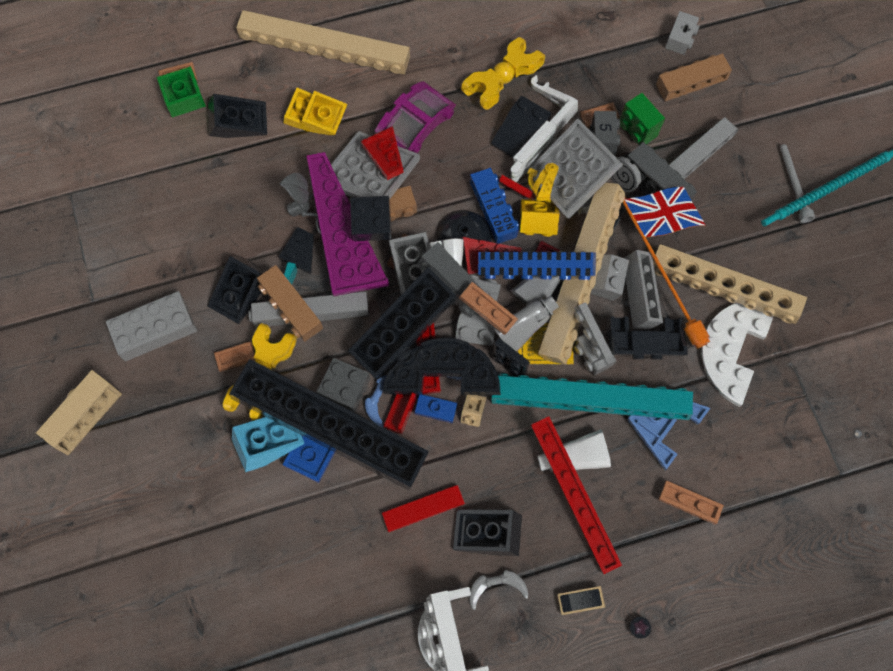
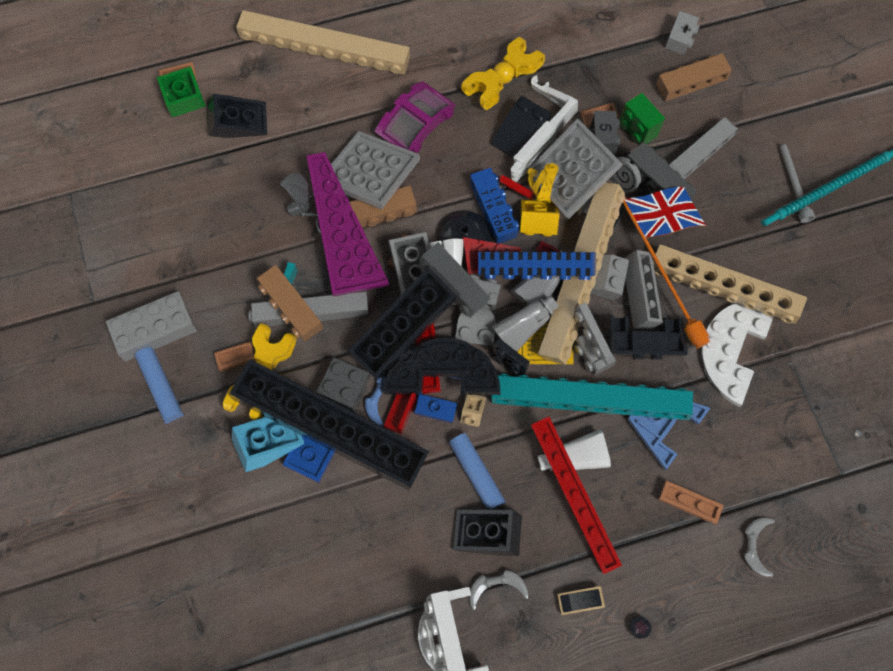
tan brick [36,370,122,455] -> none
black slope [207,256,266,324] -> none
black wing [279,227,314,275] -> none
yellow slope [284,88,347,135] -> none
black brick [350,196,392,242] -> none
red wing [361,126,404,180] -> none
red tile [382,485,465,533] -> none
nougat plate [459,282,518,335] -> none
none -> medium blue brick [134,347,184,424]
none -> medium blue brick [449,433,506,510]
none -> light grey piece [744,518,775,577]

